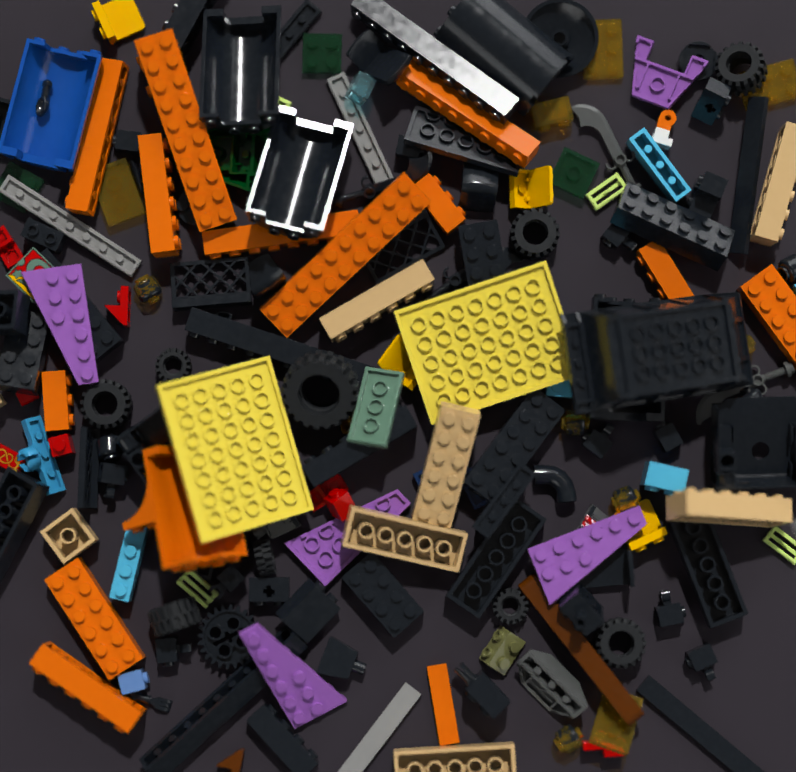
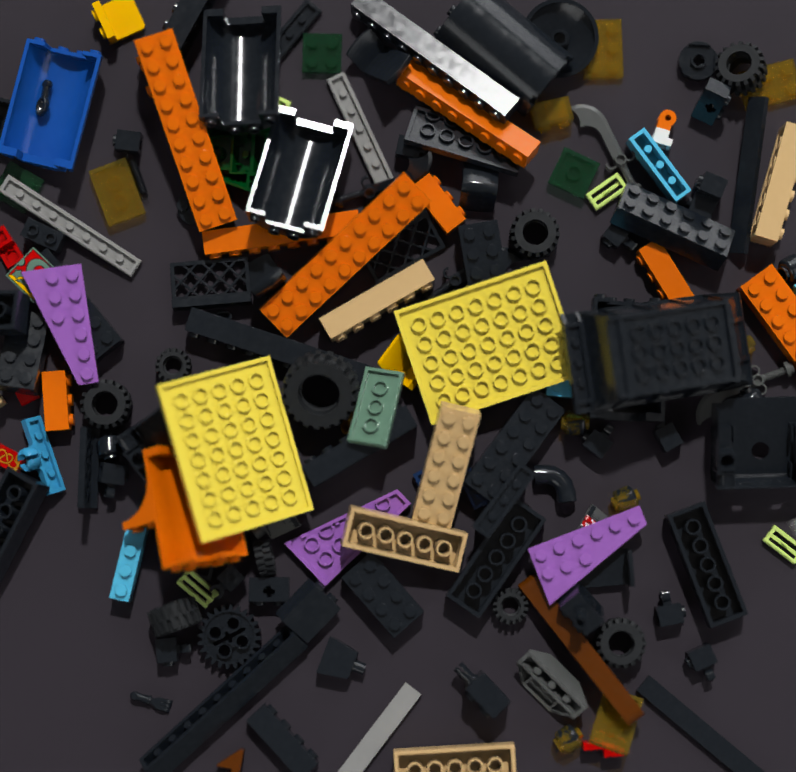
orange brick [29,641,147,733] -> none
tan brick [40,508,100,564] -> none
orange brick [44,557,146,680] -> none
red brick [48,433,76,458] -> none
orange brick [65,58,130,217] -> none
red slope [104,286,131,327] -> none
medium blue brick [117,668,150,695] -> none
head [133,274,162,305] -> none
orange brick [138,133,182,258] -> none
medium lavender wing [239,623,347,729] -> none
red slope [309,473,350,512] -> none
red brick [323,487,355,522] -> none
clear light blue brick [344,71,377,106] -> none
orange tile [427,663,460,746] -> none
olive bracket [479,625,526,676] -> none
yellow bracket [509,165,554,210] -> none
yellow bracket [614,499,668,552] -> none
medium lavender wing [632,35,709,110] -> none
medium azure brick [640,461,689,496] -> none
tan brick [666,488,793,528] -> none

